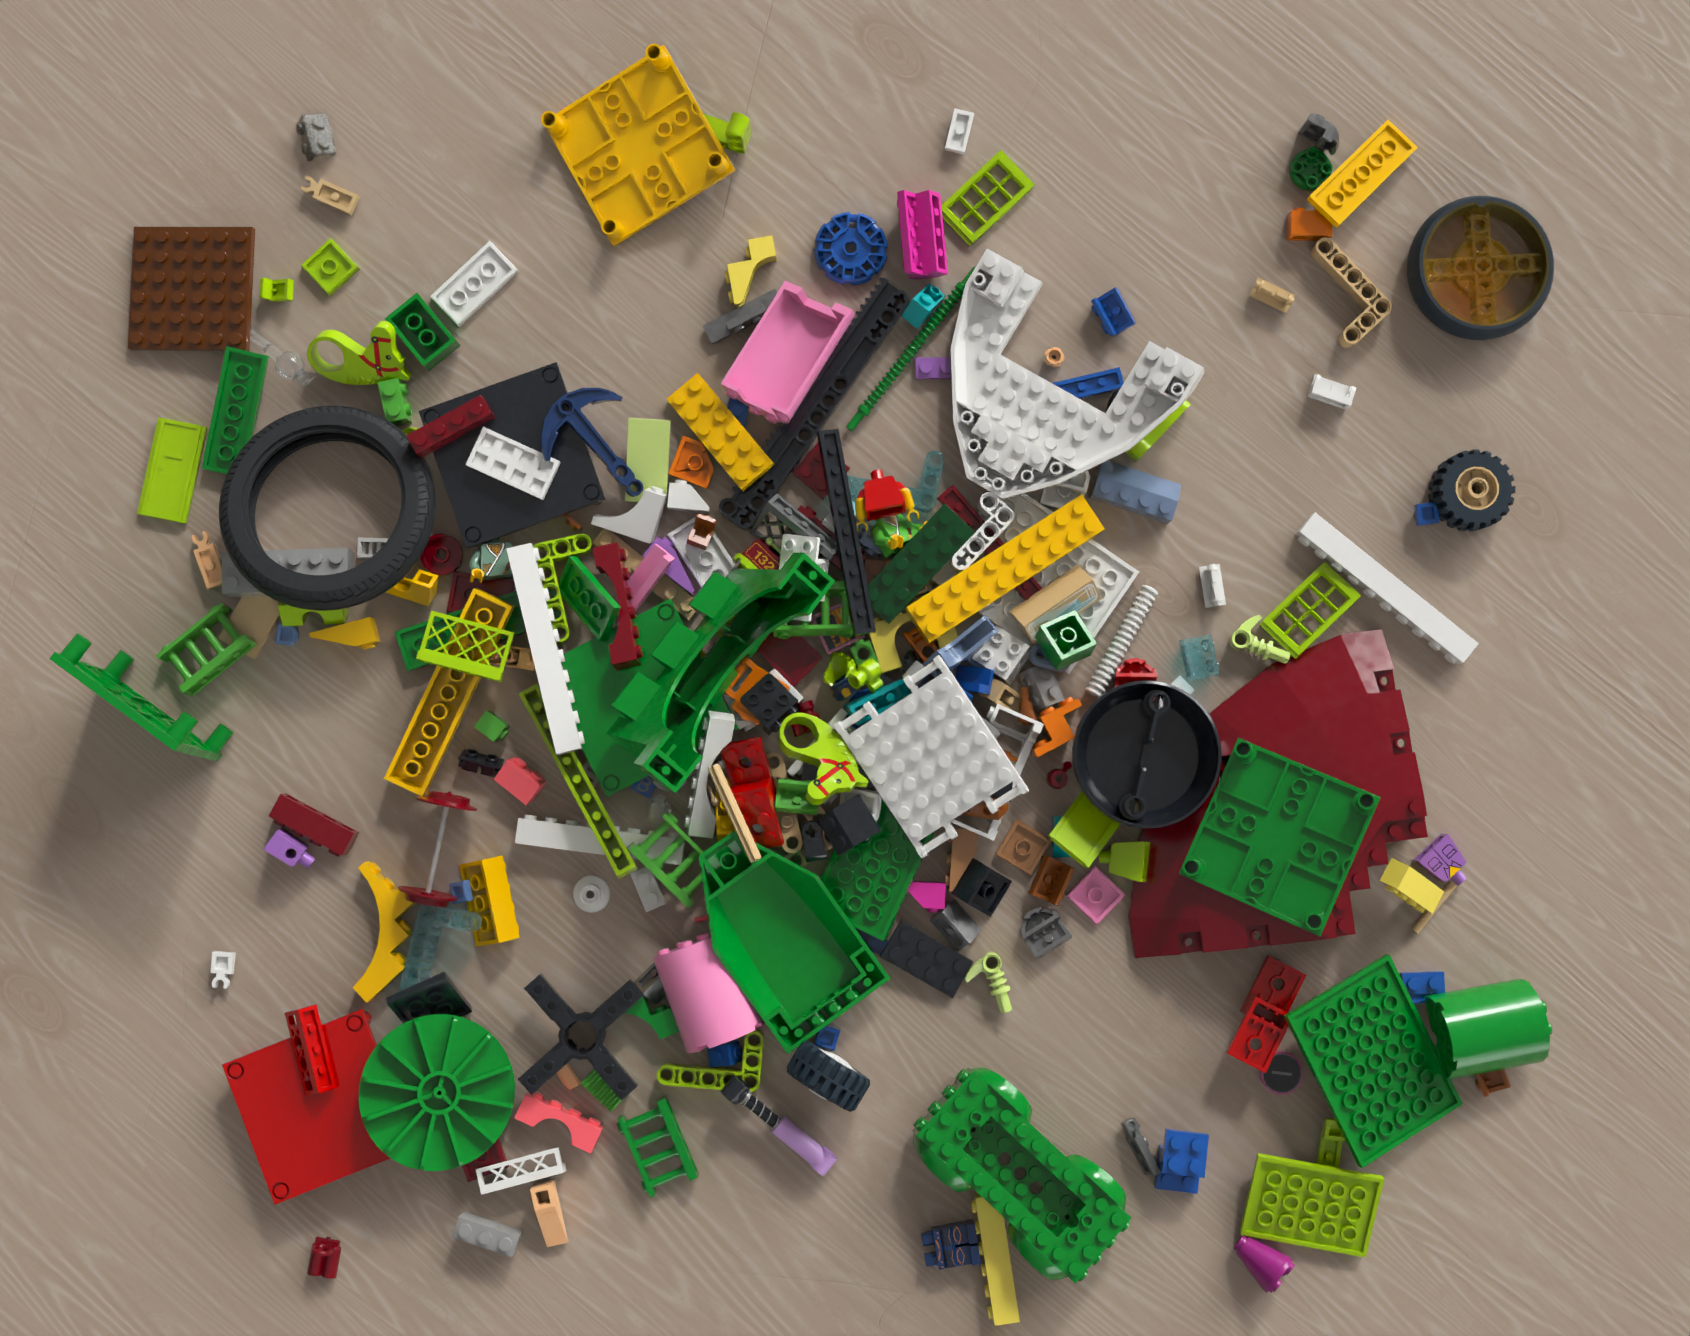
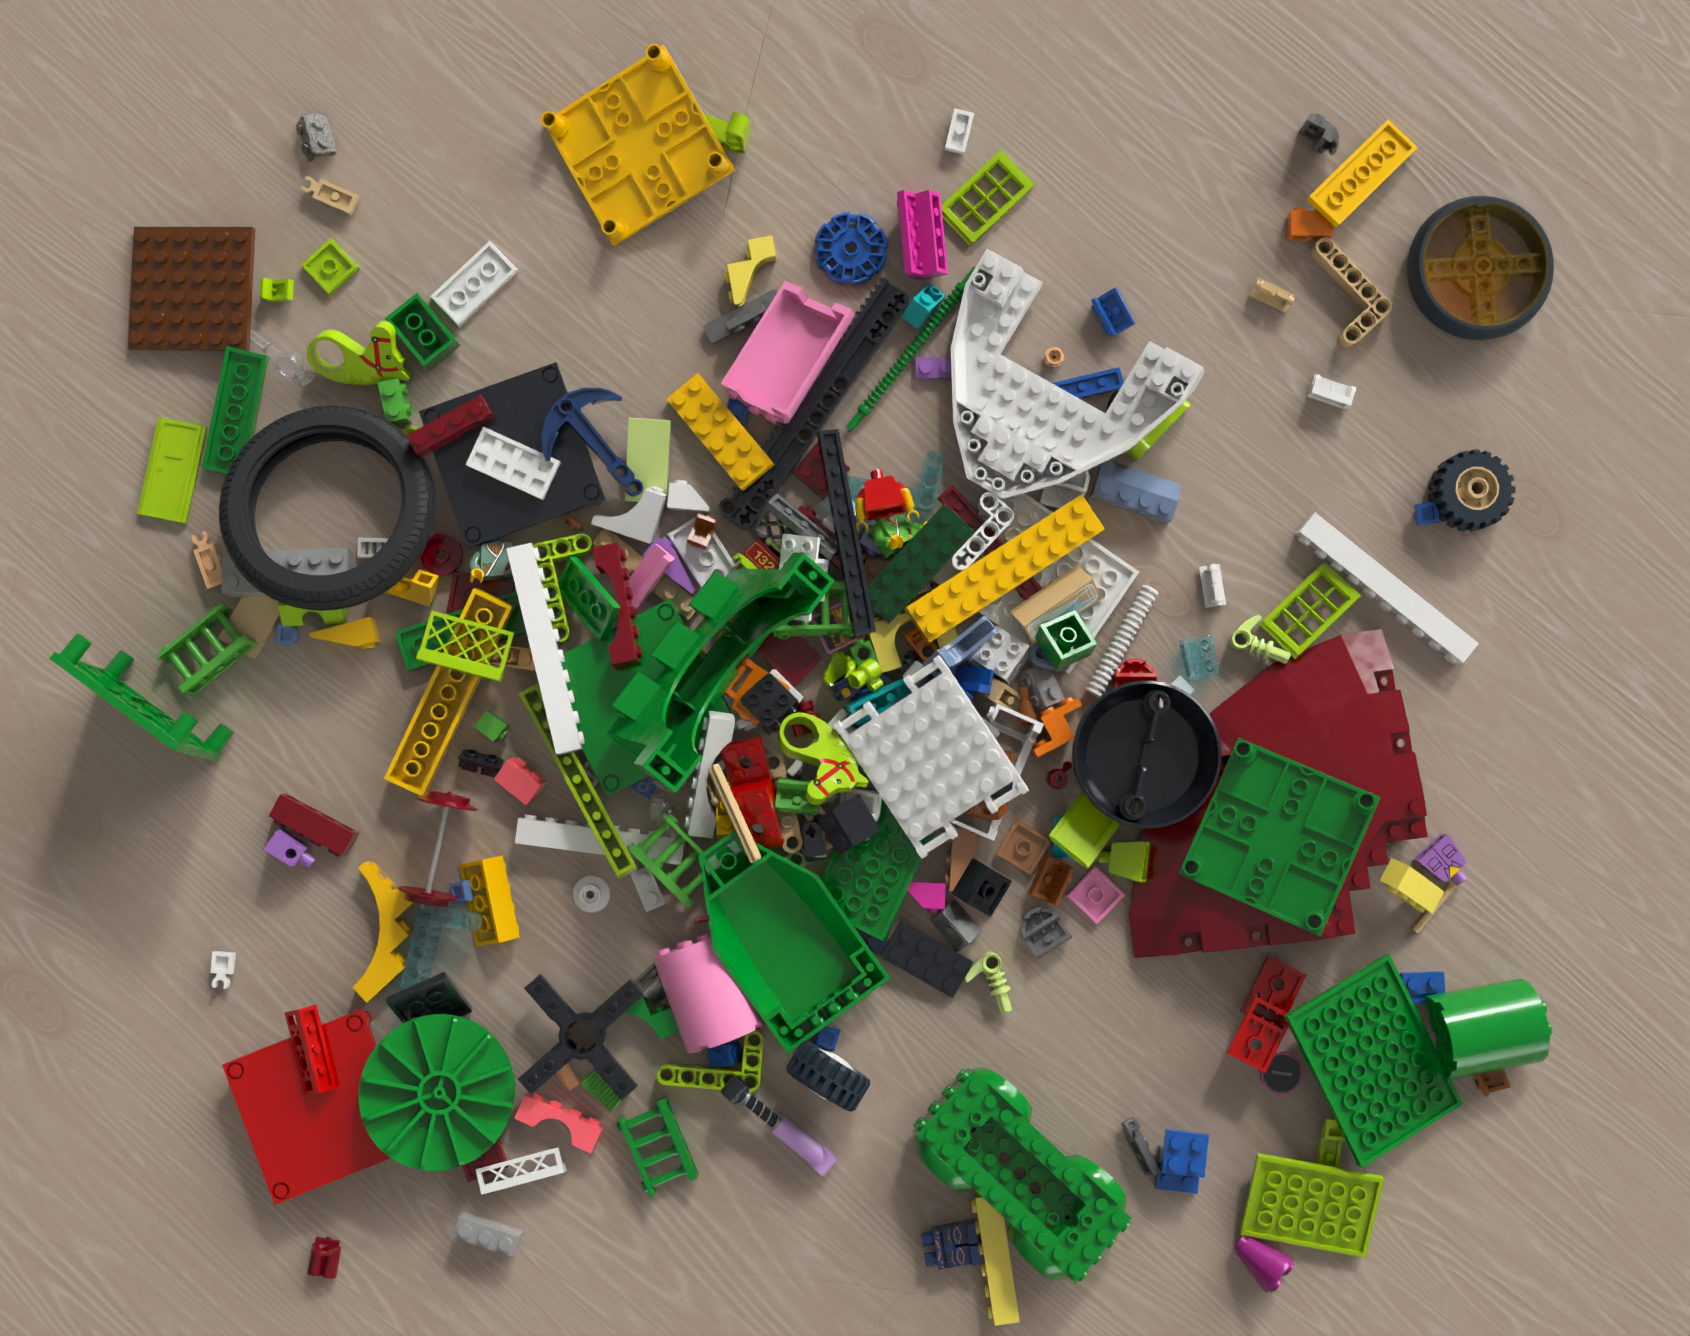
light nougat slope [530,1179,568,1247] -> none
orange plate [668,436,715,489] -> none
green tile [1289,147,1333,191] -> none

